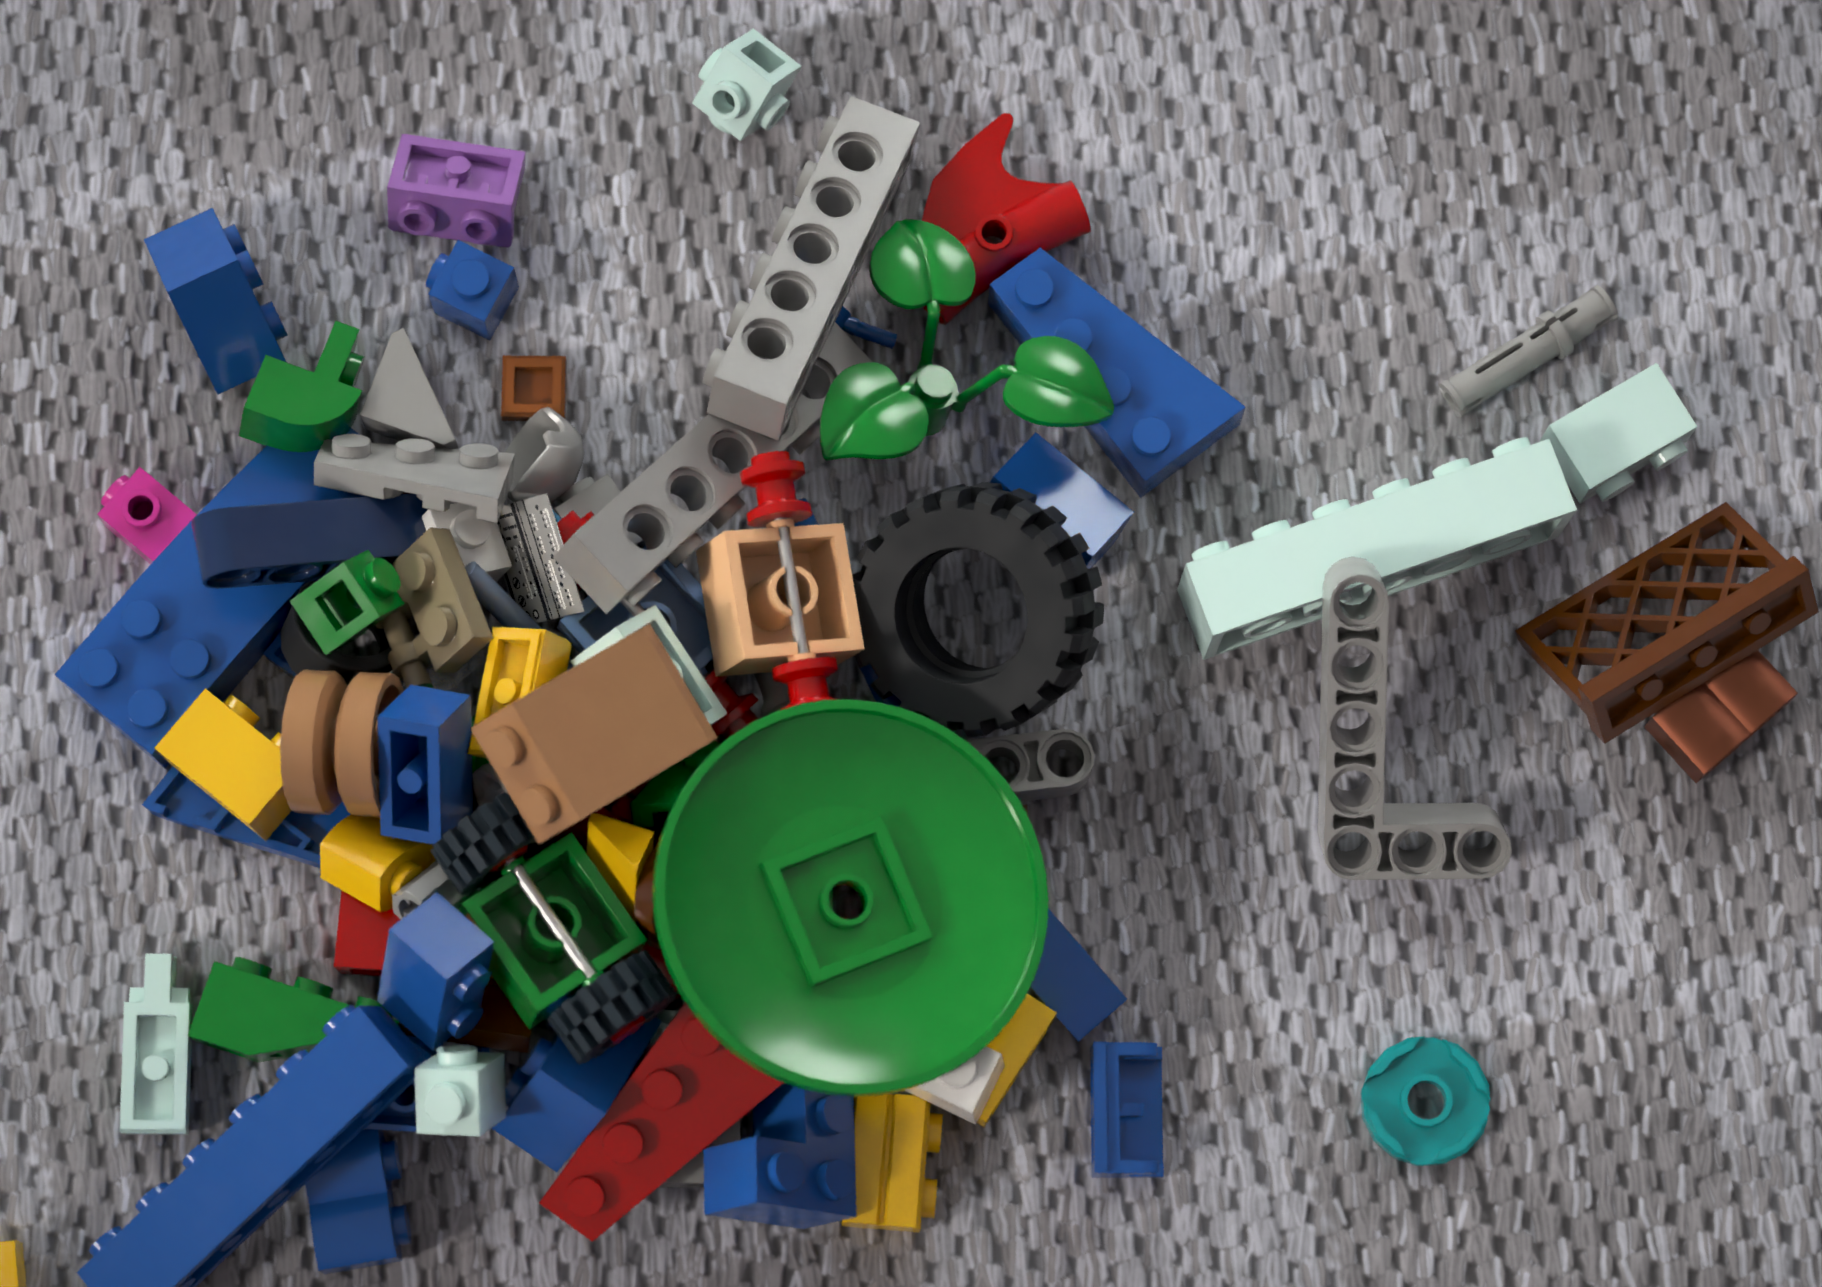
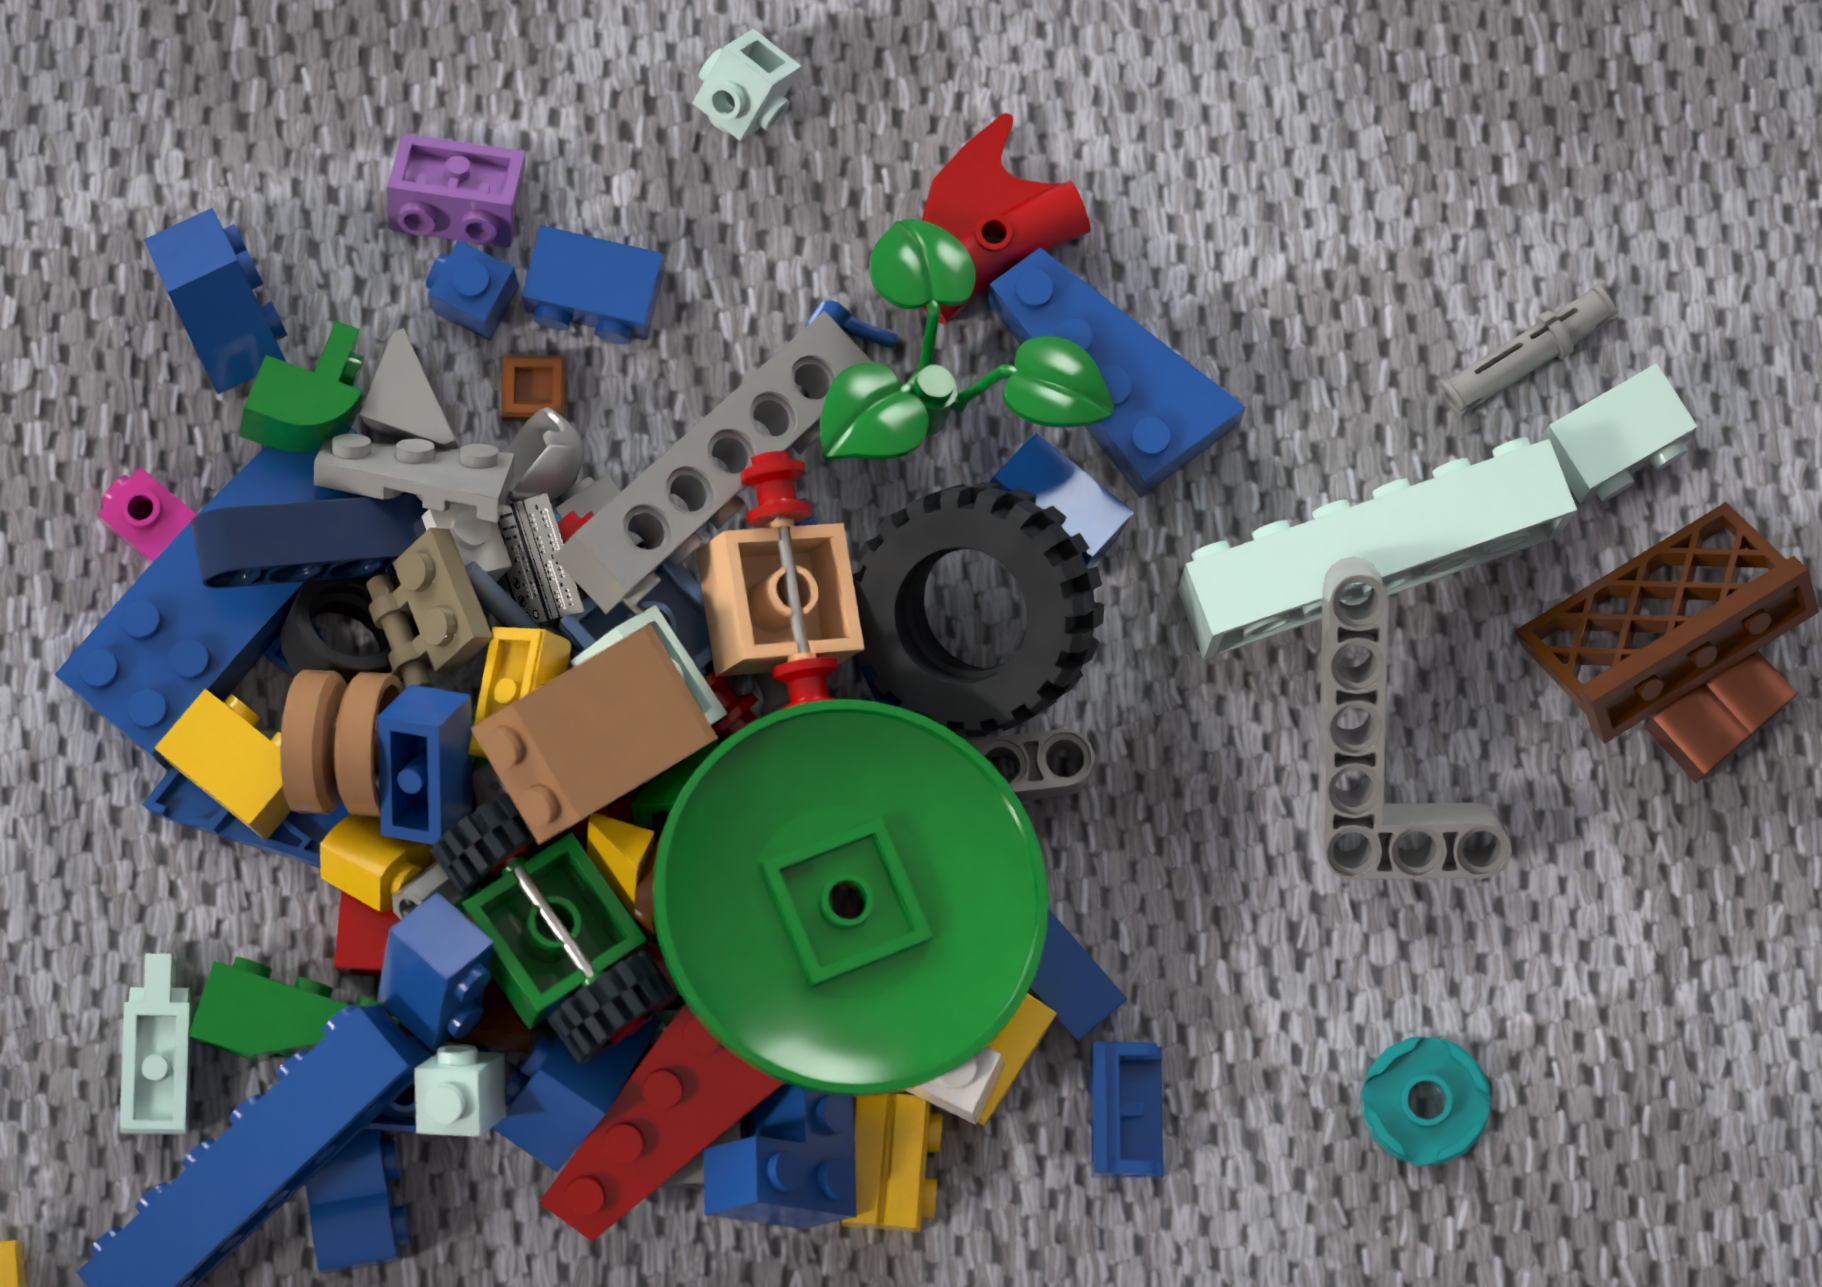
green brick [290,549,405,655] -> none
light grey brick [703,96,920,441] -> none
none -> blue brick [522,225,665,344]

